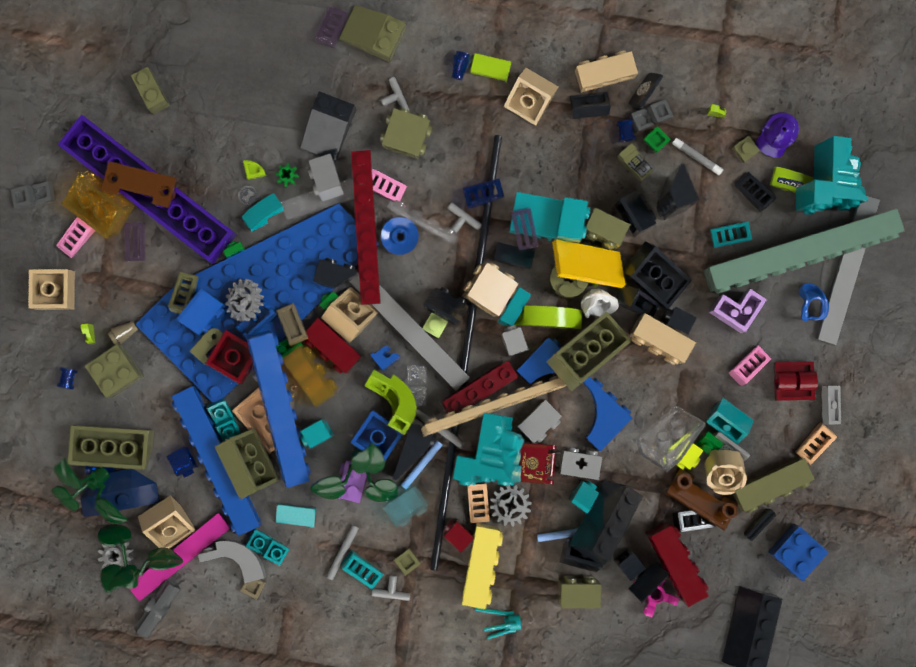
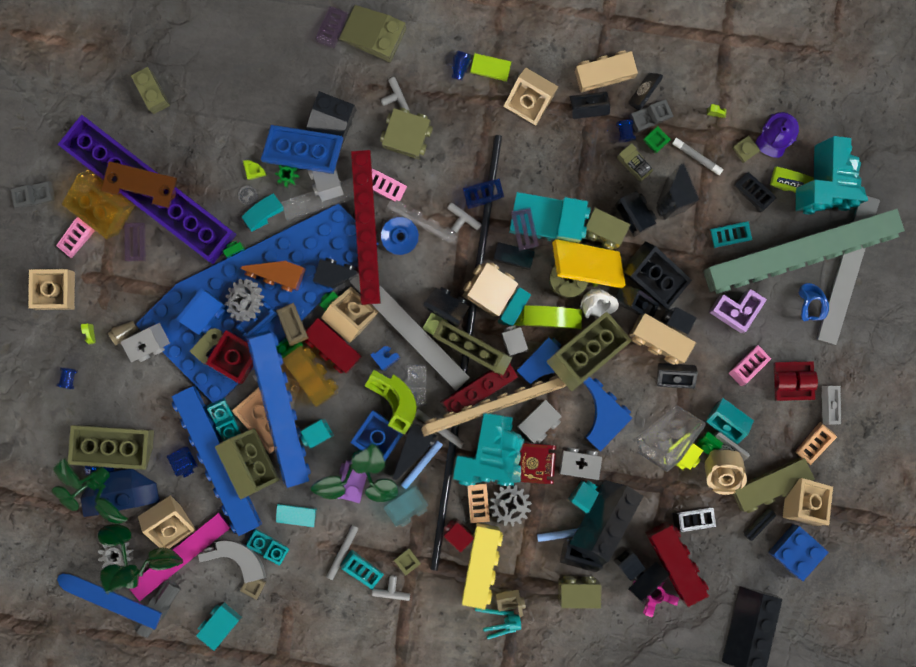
olive brick [85,344,144,398] -> none
olive slope [168,272,199,314] -> none
reddish brown brick [666,468,738,531] -> none
none -> blue piece [57,574,162,630]
none -> light grey brick [121,323,170,362]
none -> teal brick [196,602,242,651]
none -> dark orange slope [241,261,306,293]
none -> blue tile [261,125,343,174]
none -> olive brick [433,320,512,375]
none -> dark tan bracket [496,590,526,617]
none -> black slope [657,363,698,389]
none -> tan slope [783,478,833,526]

